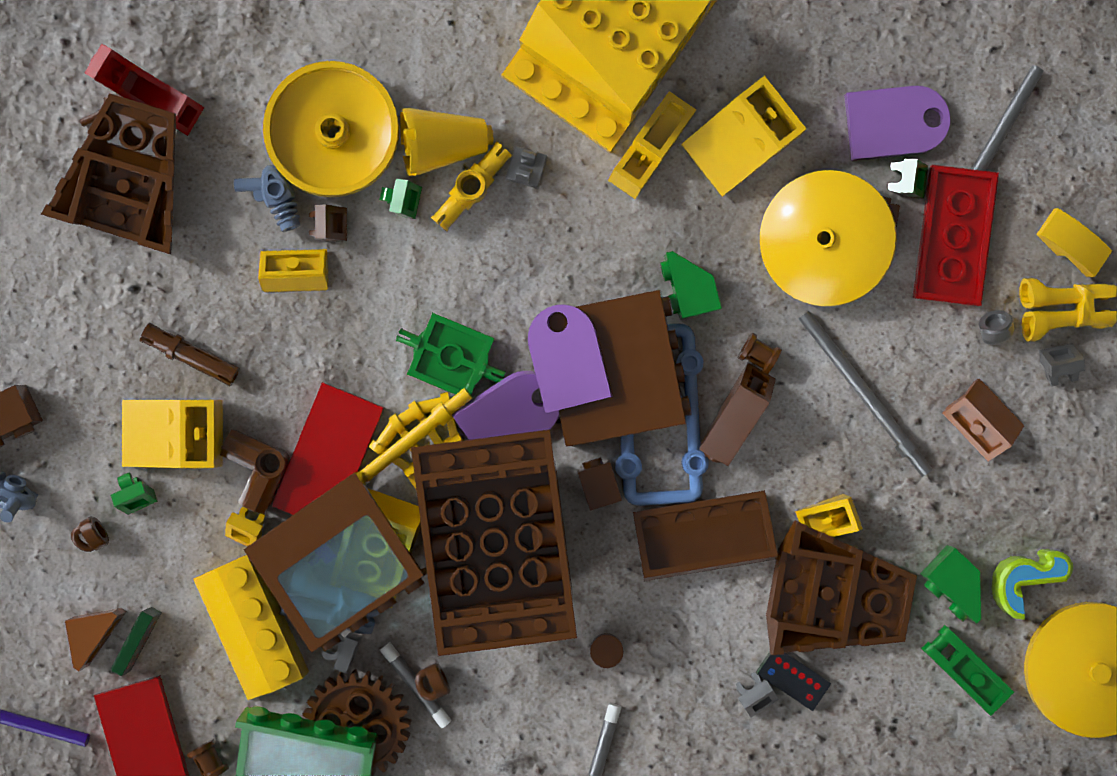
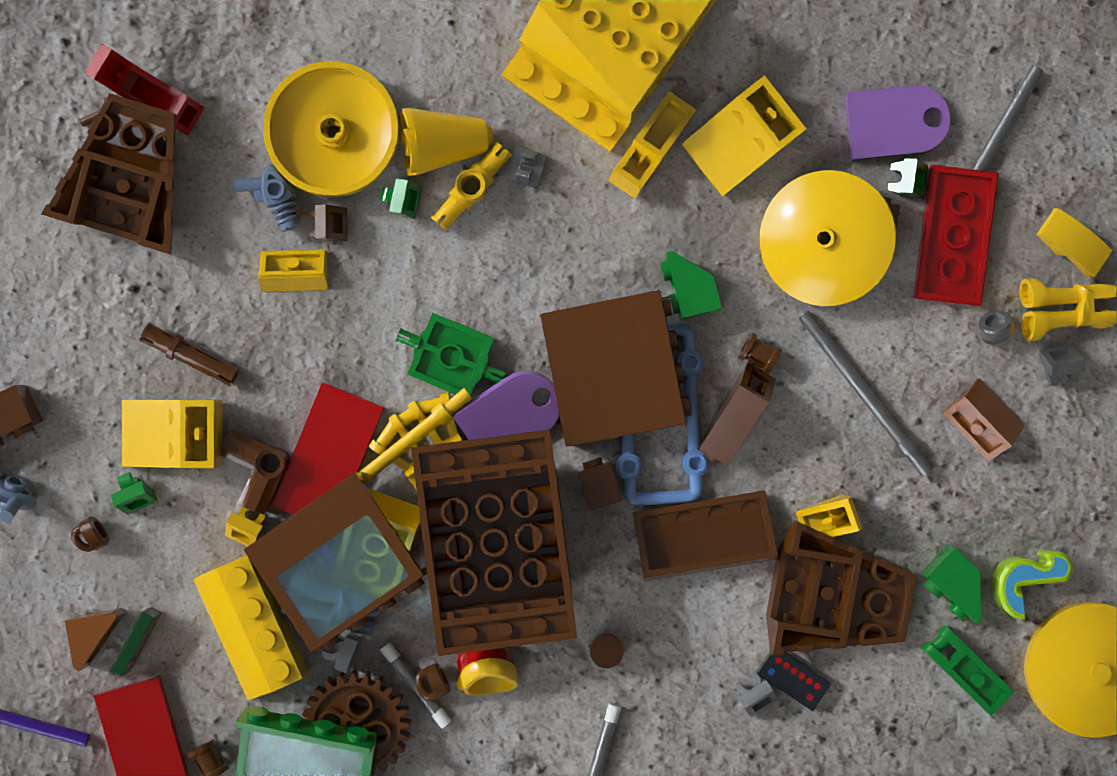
medium lavender tile [528,305,613,413] -> none
none -> yellow piece [456,648,518,696]

